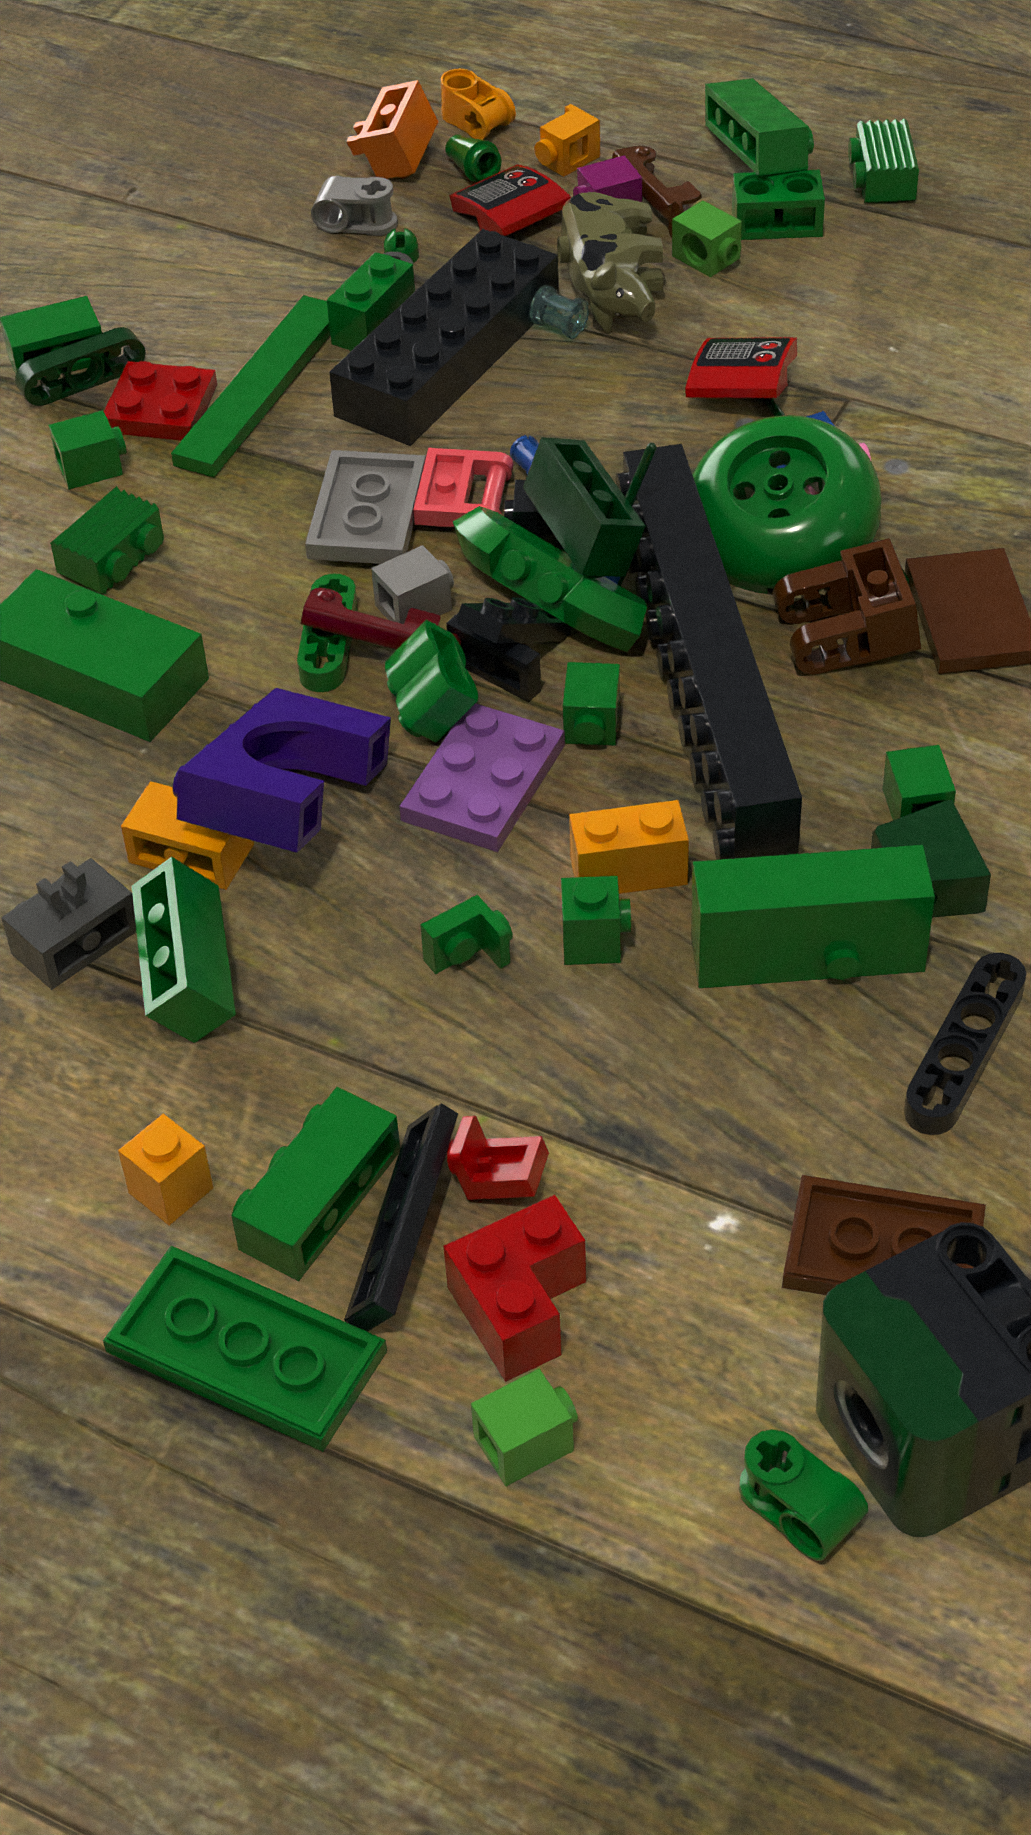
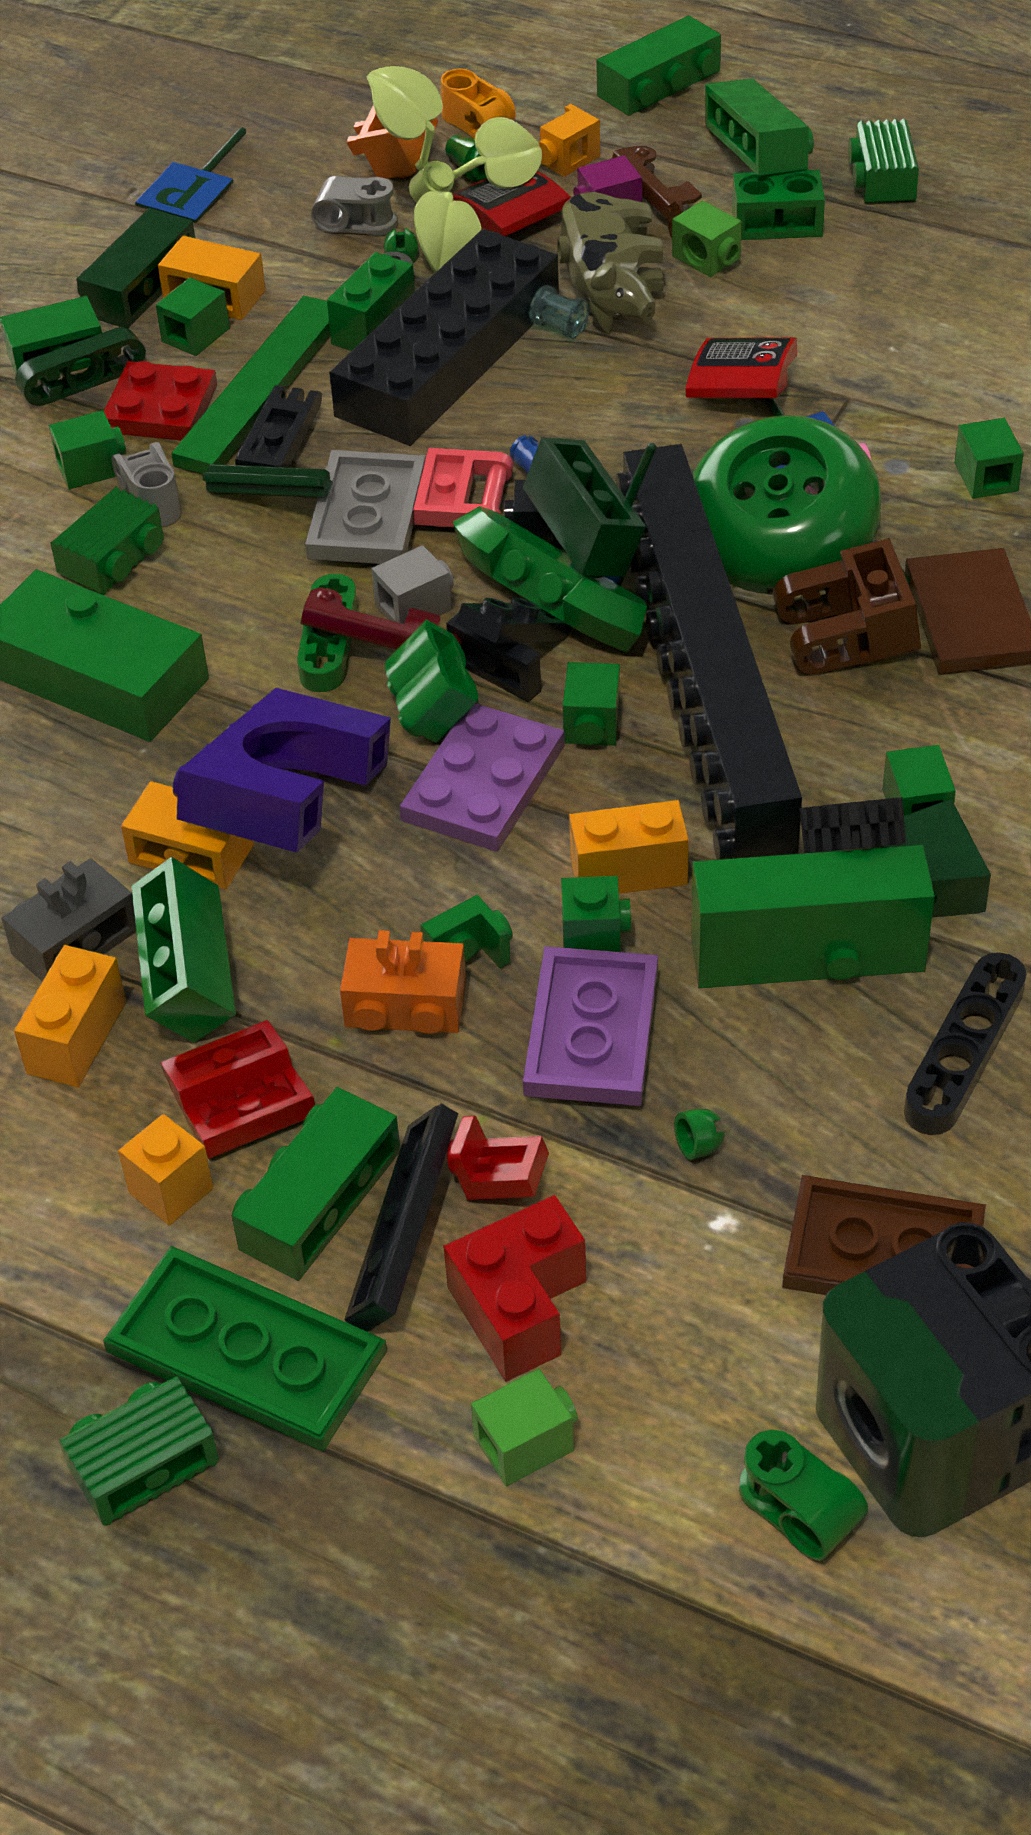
none -> light orange brick [14,945,126,1088]
none -> green brick [59,1376,219,1525]
none -> dark green brick [76,208,195,328]
none -> light grey piece [111,442,182,527]
none -> blue piece [135,127,246,223]
none -> green brick [156,277,230,356]
none -> light orange brick [158,236,266,320]
none -> red slope [160,1020,315,1159]
none -> dark green axle [203,464,333,498]
none -> black hinge [235,385,322,468]
none -> orange brick [340,930,466,1034]
none -> yellowish green plant [367,66,542,273]
none -> medium lavender plate [523,946,658,1106]
none -> green brick [596,15,721,116]
none -> green hinge [674,1109,725,1160]
none -> black tyre [800,797,907,853]
none -> green brick [954,417,1024,499]

